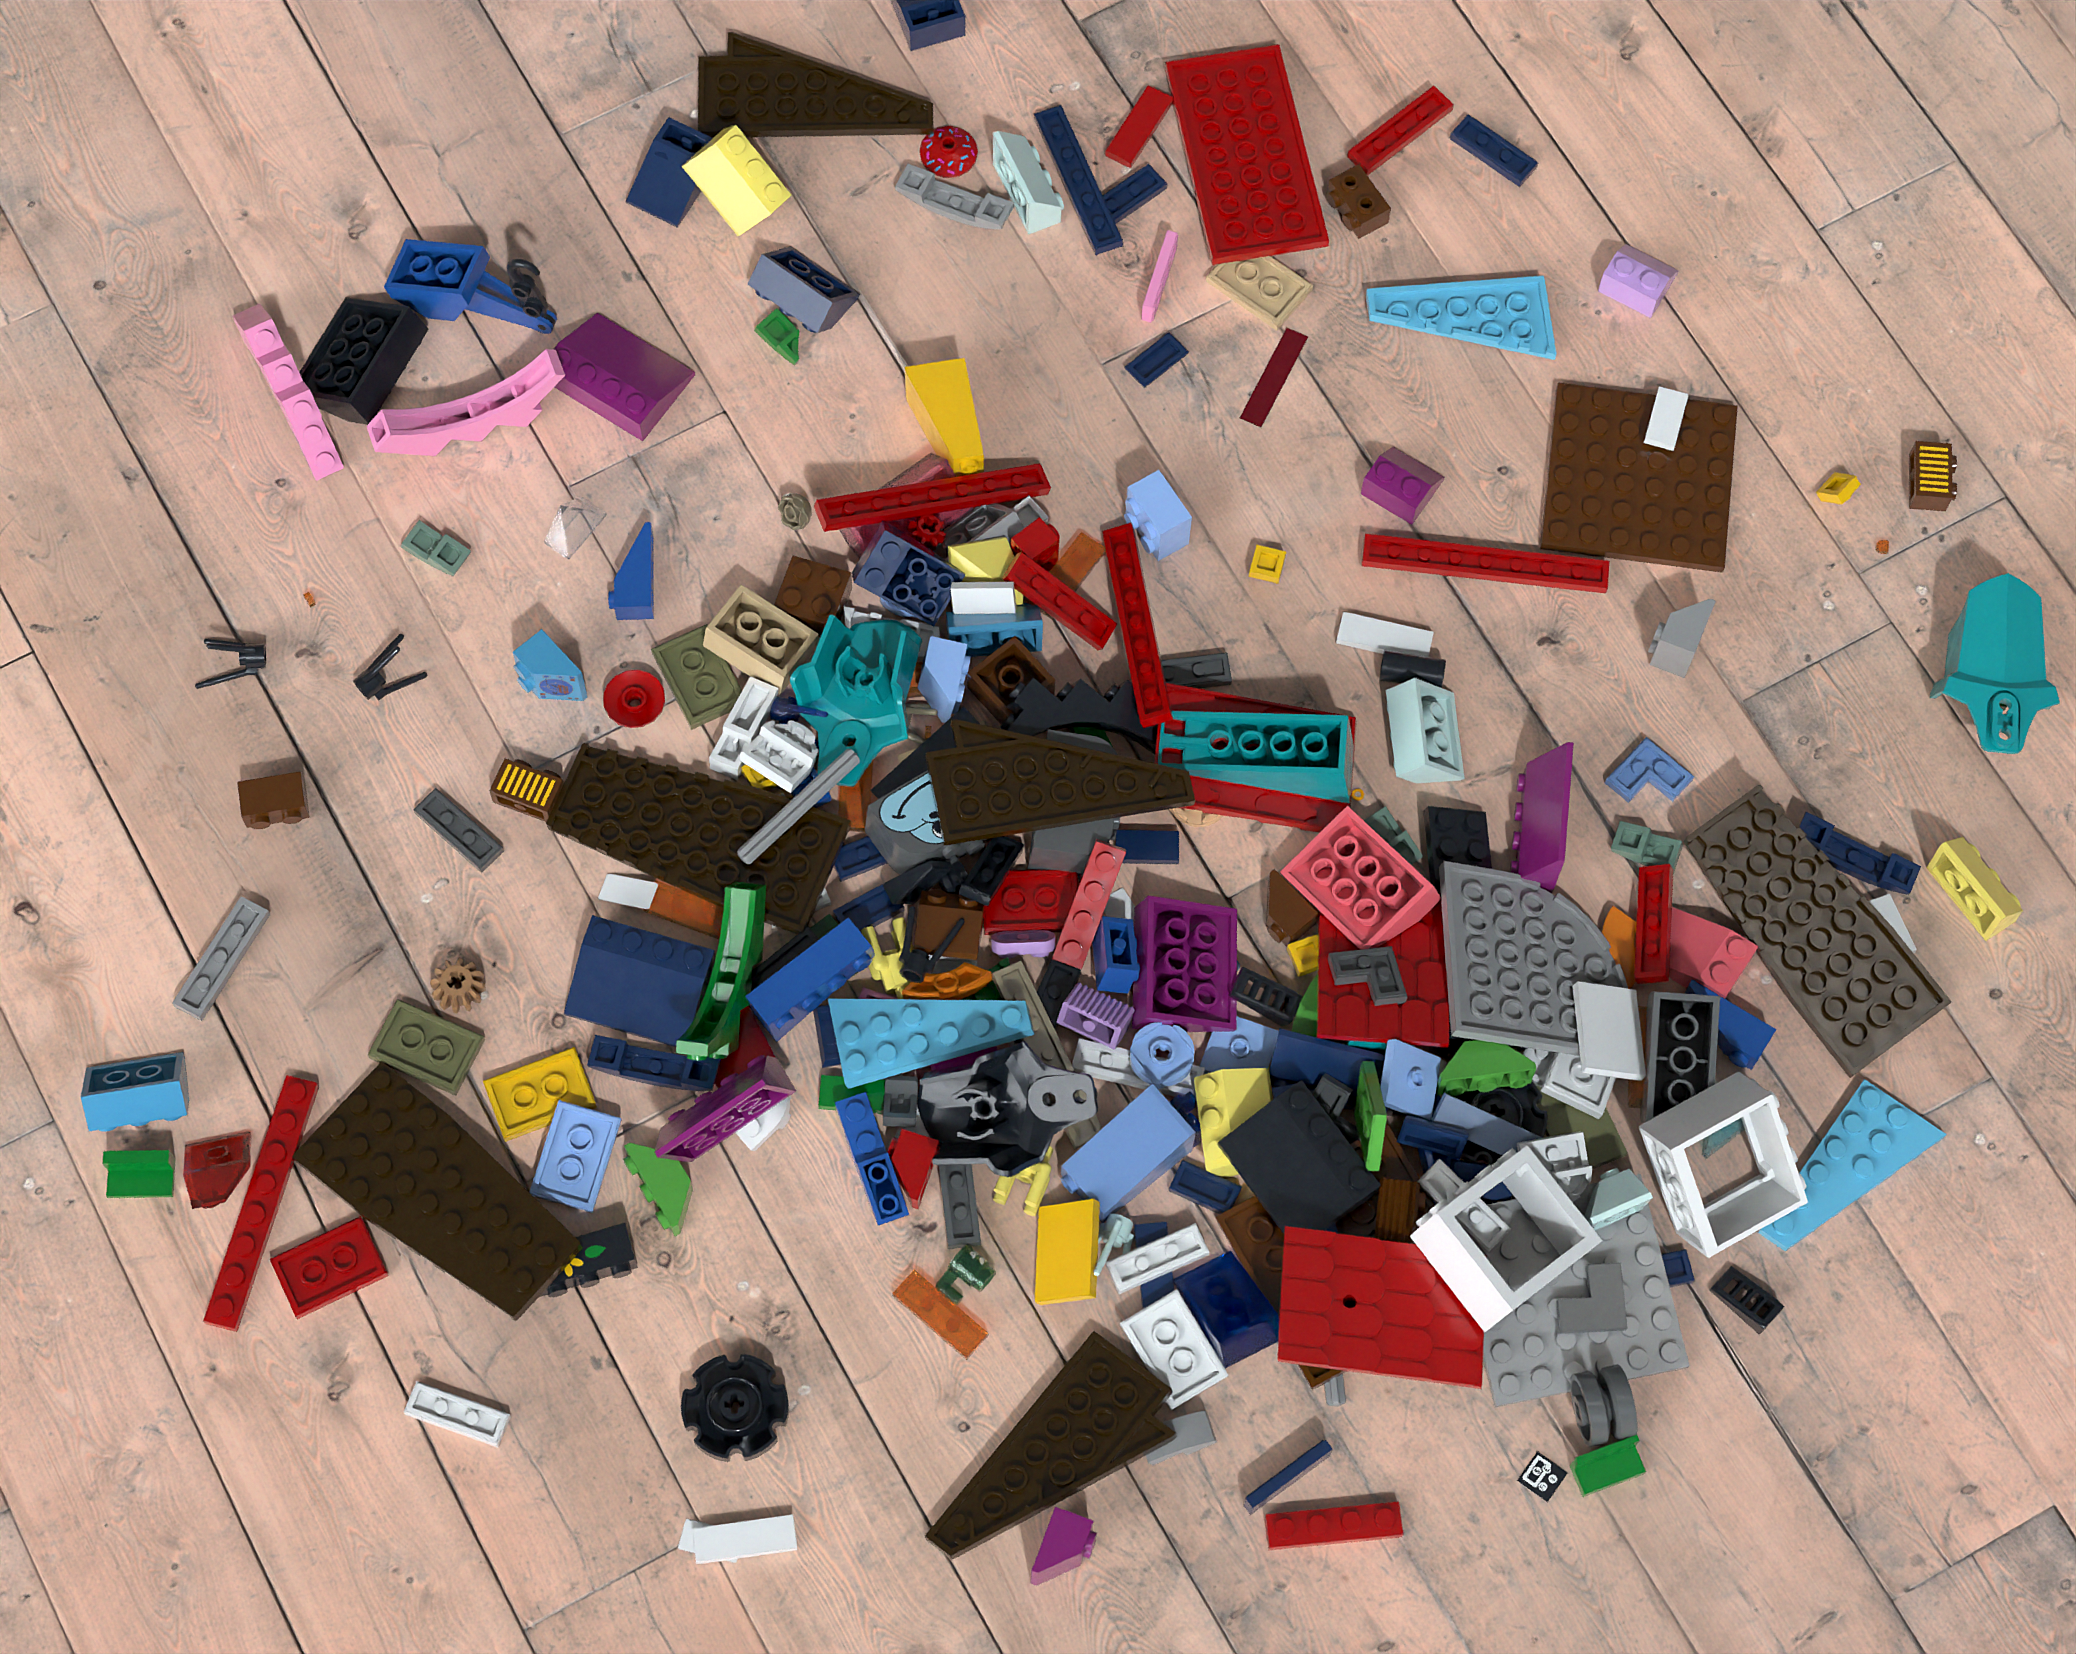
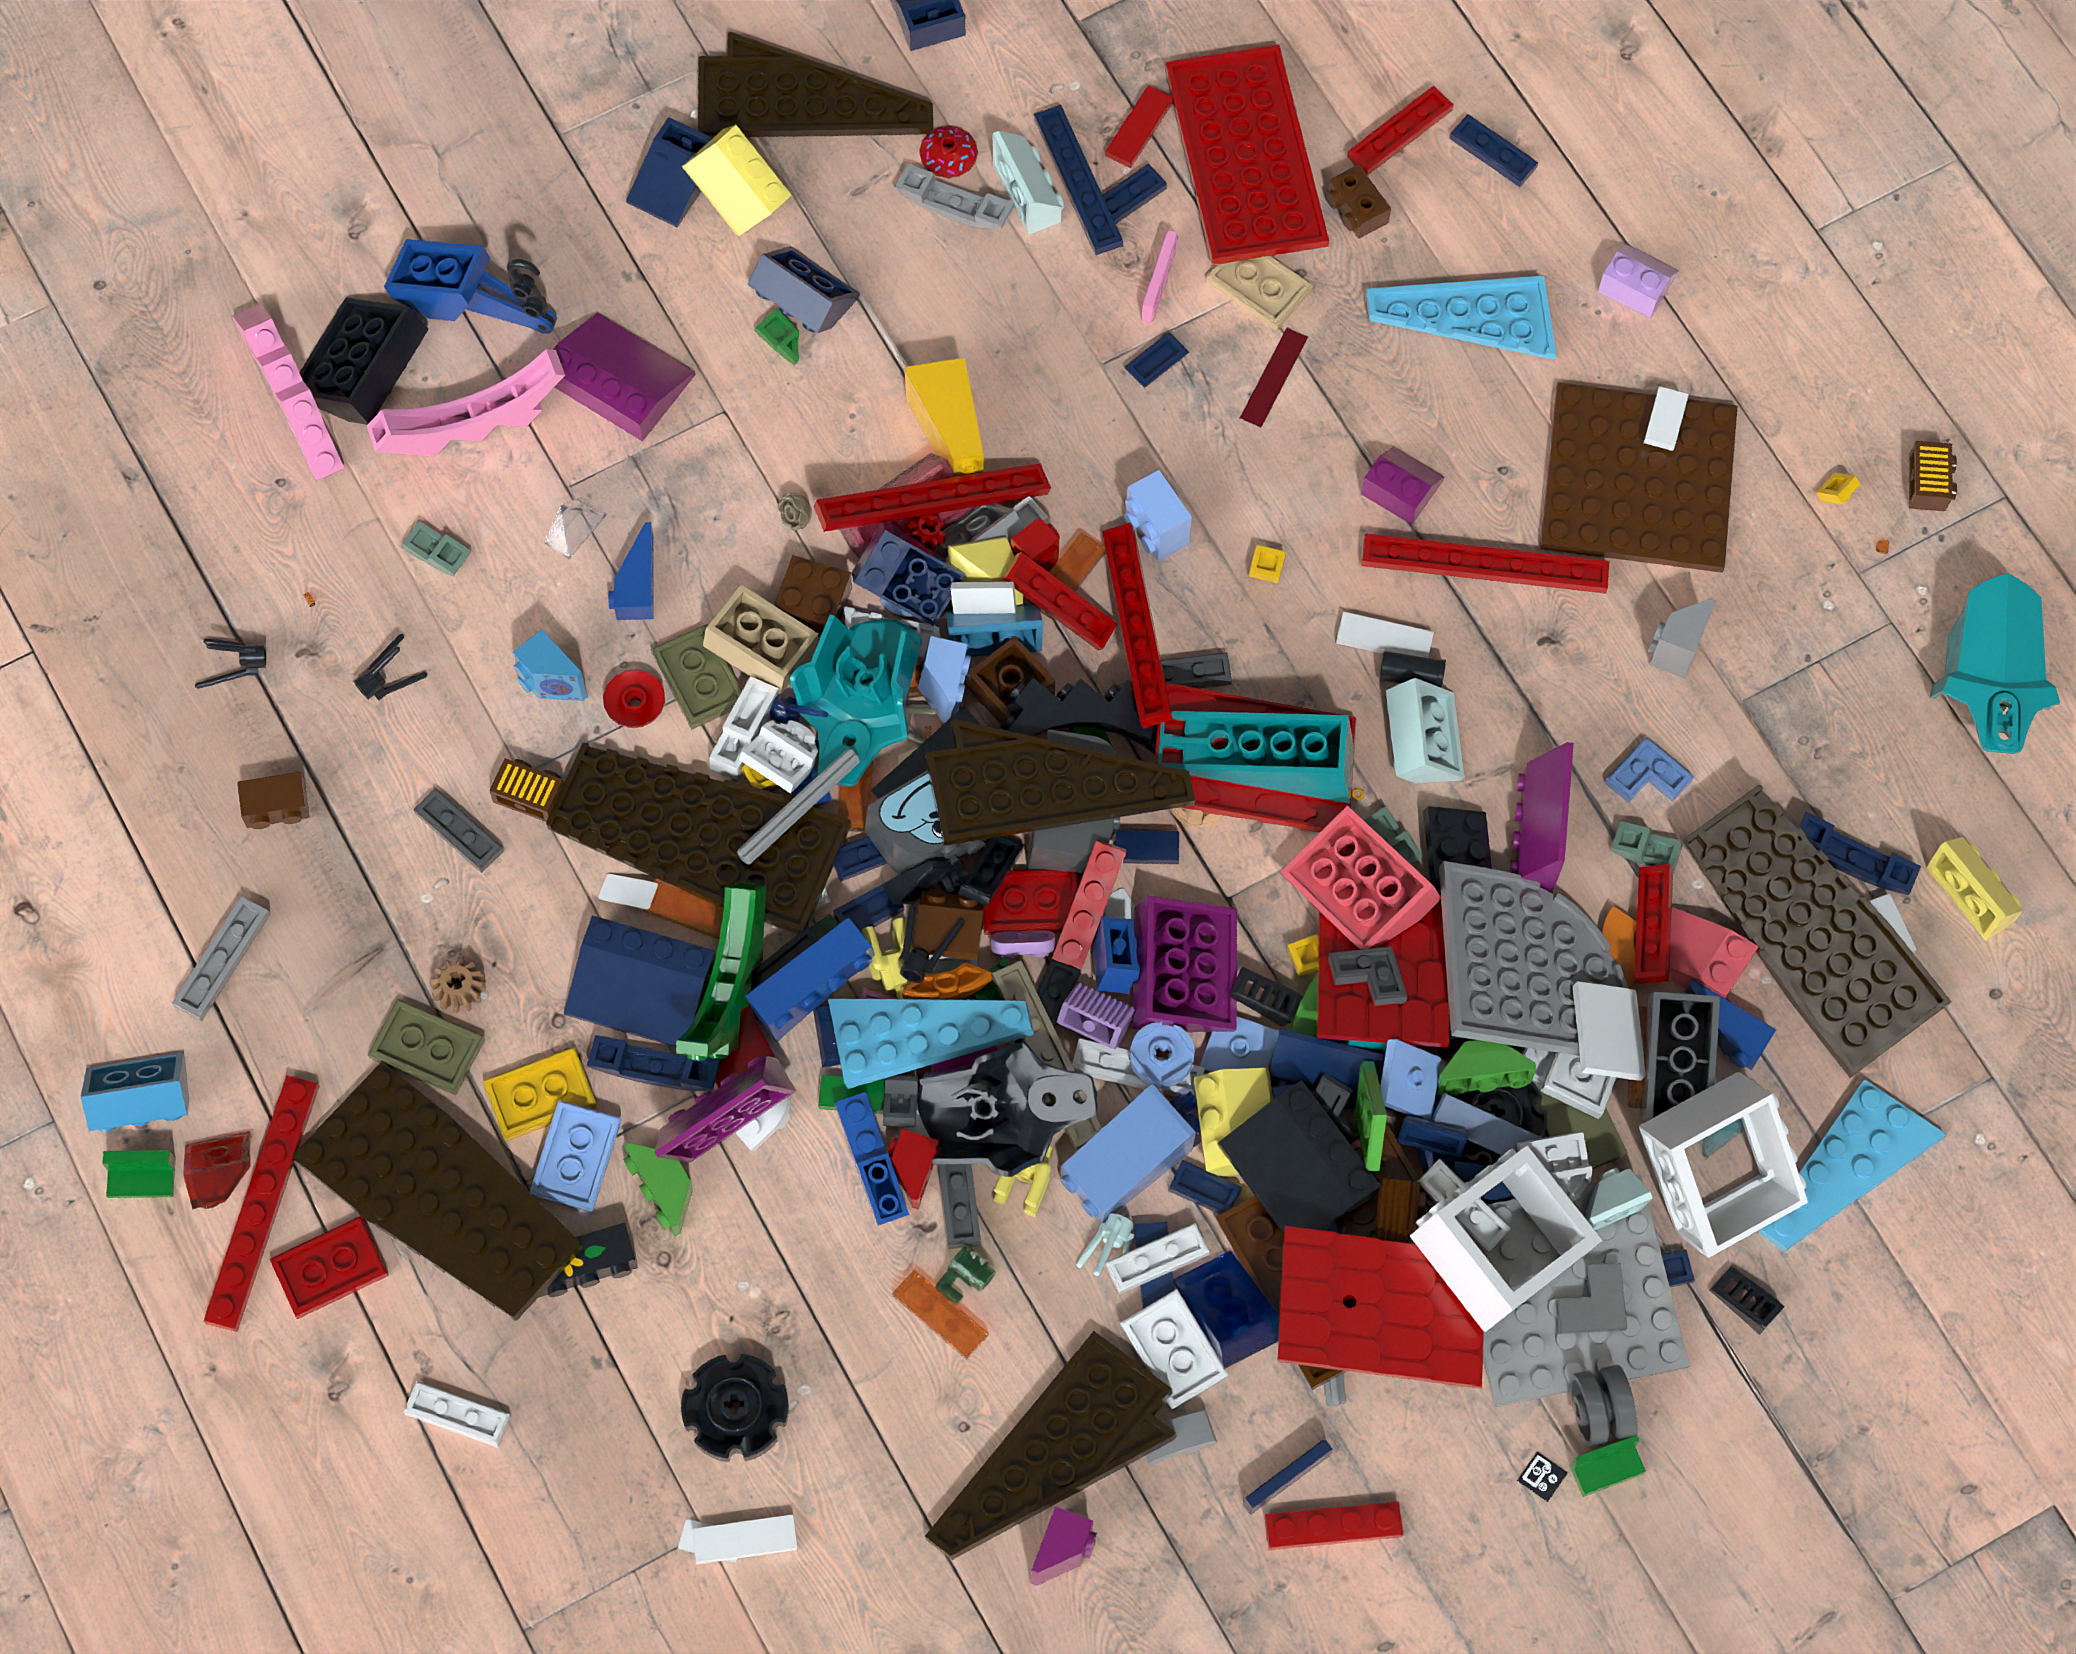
yellow tile [1035,1199,1100,1305] -> none
reddish brown slope [1266,869,1318,947] -> none

